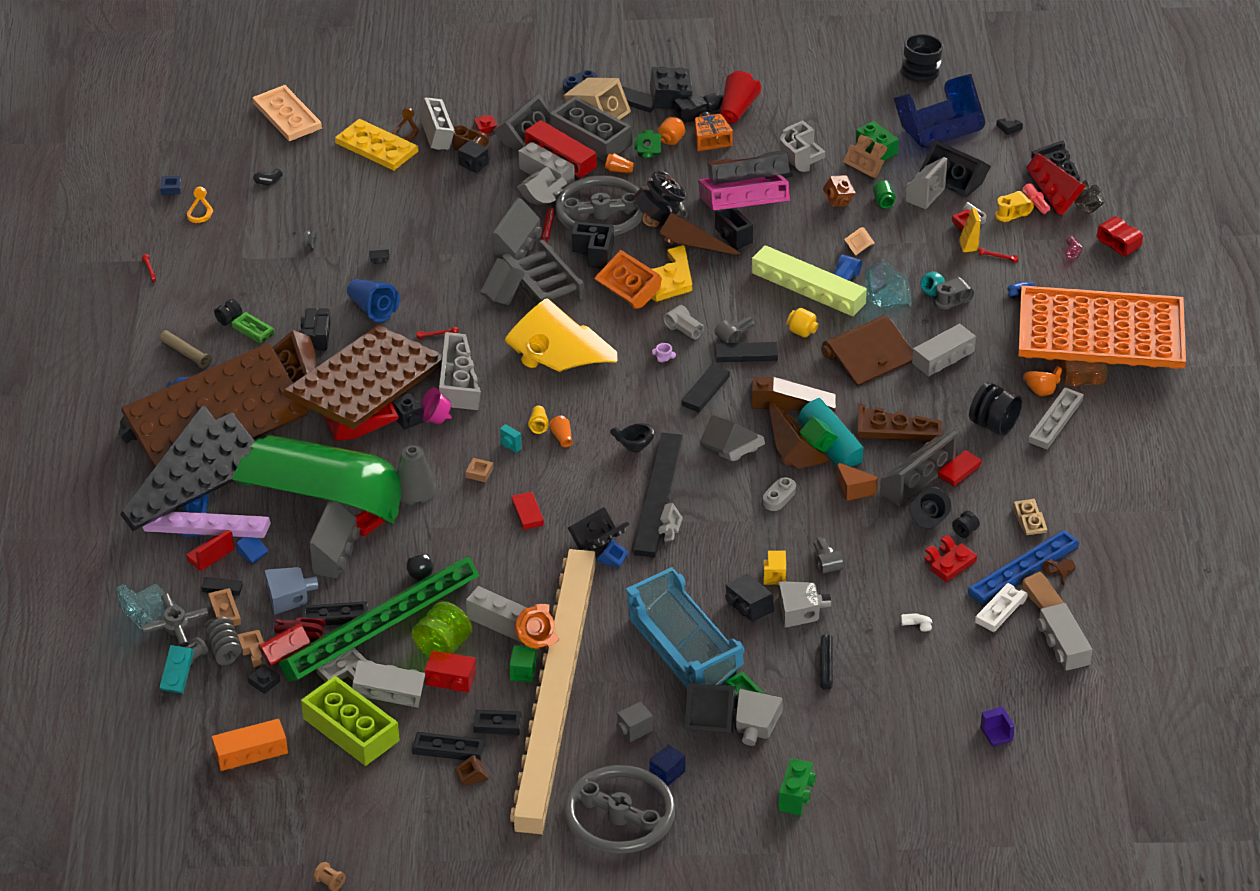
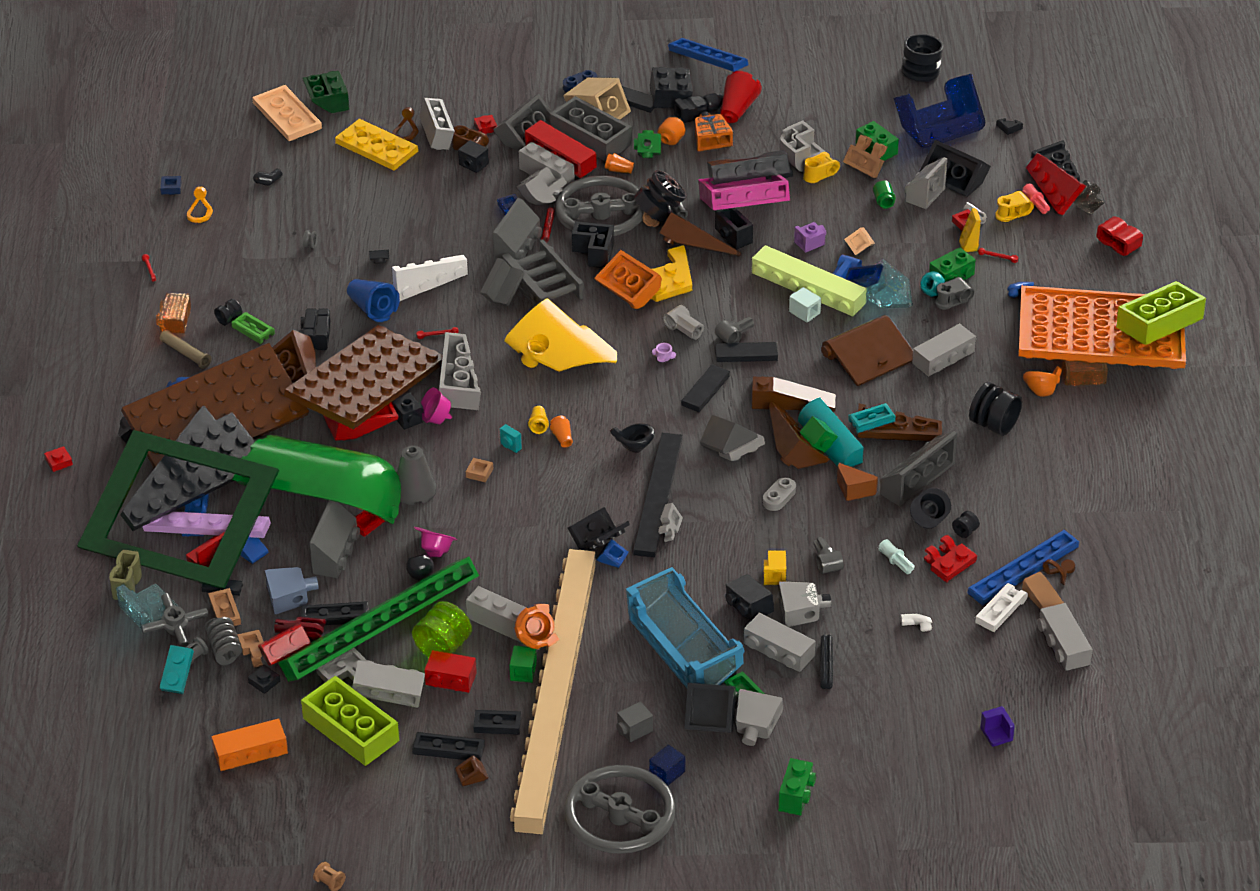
red tile [512,492,544,530] -> none
yellow head [787,308,819,338] -> none
dark orange brick [823,175,855,207] -> none
red tile [938,450,982,487] -> none
tan slope [1013,499,1047,535] -> none
light grey plate [1028,388,1084,450] -> none
clear pink arm [1066,236,1083,259] -> none
none -> red plate [44,446,73,472]
none -> dark green door [77,430,279,589]
none -> olive brick [109,550,142,601]
none -> clear orange brick [156,292,191,333]
none -> dark green slope [303,71,349,113]
none -> white wing [392,255,468,301]
none -> dark pink piece [414,527,457,557]
none -> clear blue tile [497,194,518,215]
none -> blue tile [668,38,749,72]
none -> light grey brick [744,613,816,672]
none -> light aqua brick [789,287,821,322]
none -> medium lavender brick [794,222,826,253]
none -> yellow piece [803,152,840,183]
none -> clear blue slope [845,264,884,288]
none -> teal tile [848,403,896,433]
none -> light aqua axle [878,539,915,574]
none -> green brick [929,247,976,282]
none -> lime brick [1116,281,1206,345]

